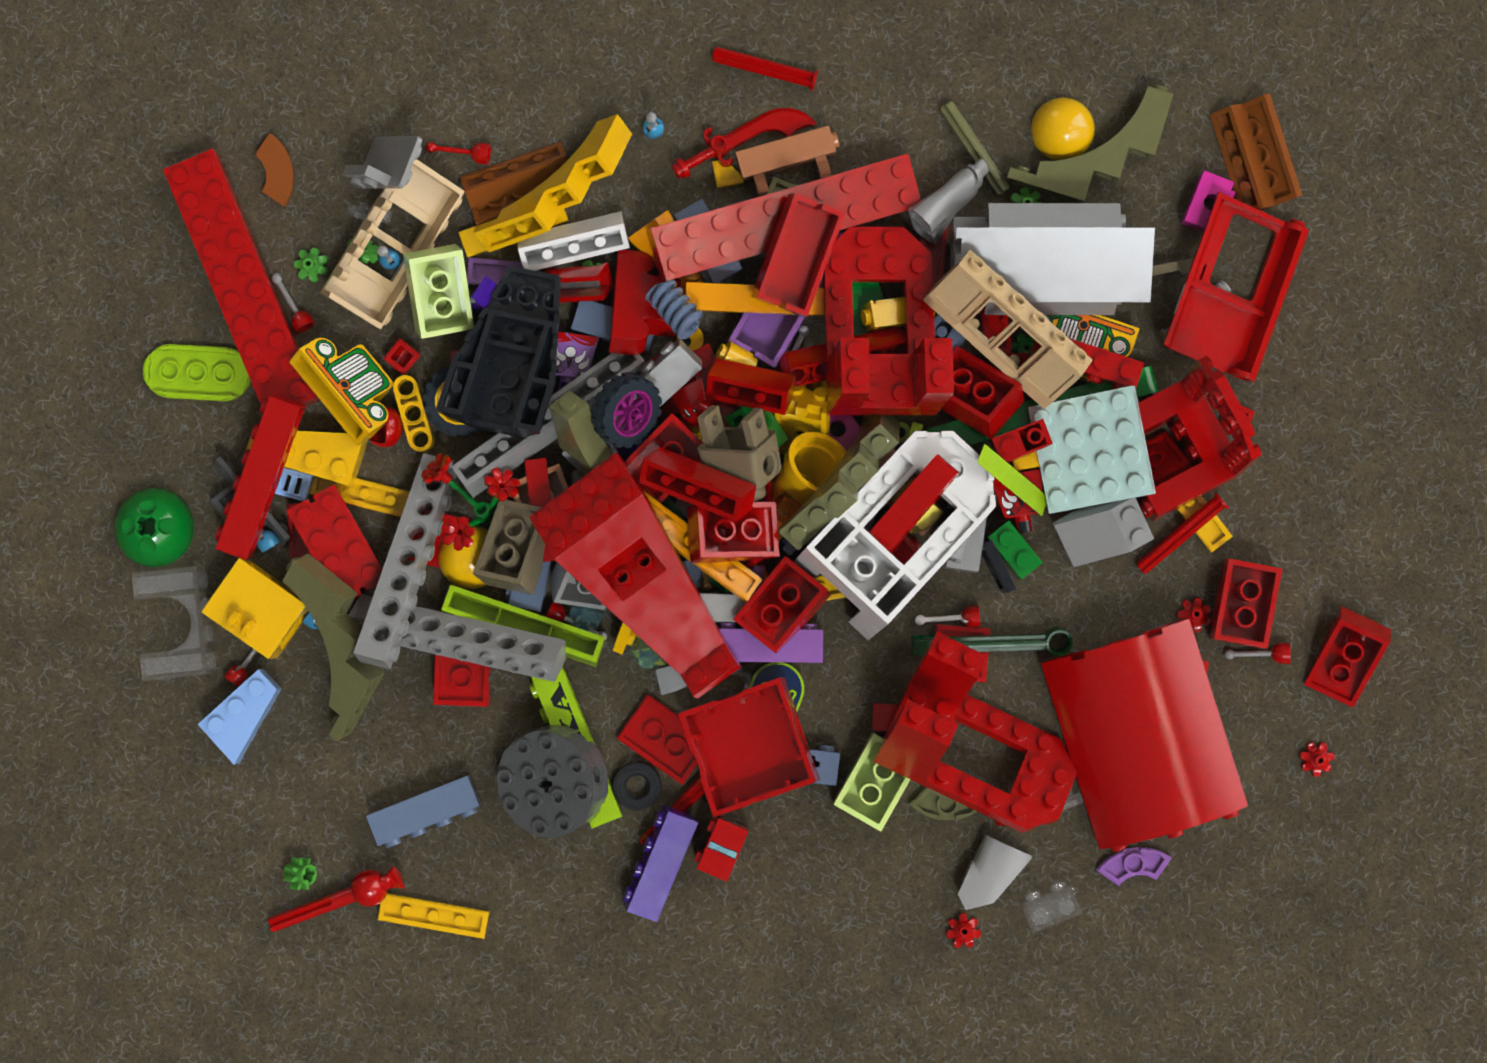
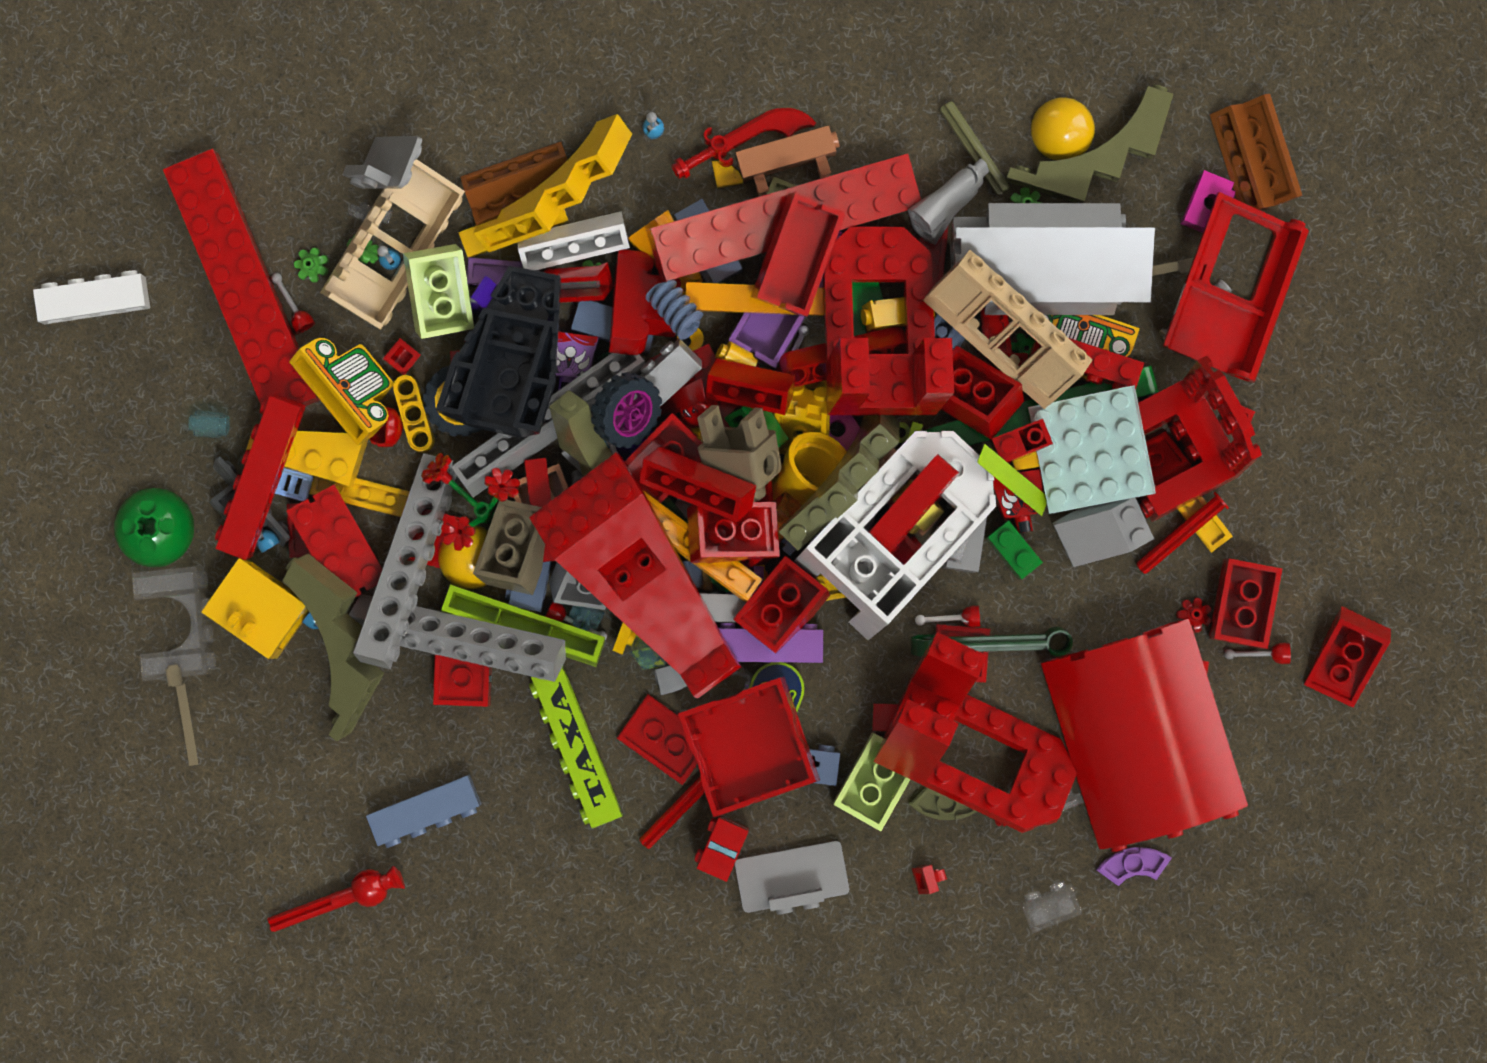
lime tile [143,344,251,402] -> none
light blue wedge [198,669,282,765] -> none
red hinge [223,649,257,687] -> none
dark orange tile [255,133,295,208] -> none
bright green gear [283,857,317,890] -> none
yellow tile [377,893,490,939] -> none
red hinge [426,142,491,165] -> none
dark grey brick [497,725,608,838] -> none
black tyre [613,762,662,811] -> none
brick [622,805,698,922] -> none
red axle [712,47,818,91] -> none
red plant [945,913,981,948] -> none
light grey panel [958,835,1032,910] -> none
black tile [981,540,1017,594] -> none
red plant [1299,742,1335,777] -> none
none -> white brick [33,270,150,325]
none -> dark tan piece [165,664,198,766]
none -> clear light blue brick [188,410,230,439]
none -> light grey bracket [735,841,849,915]
none -> red tile [912,865,947,894]

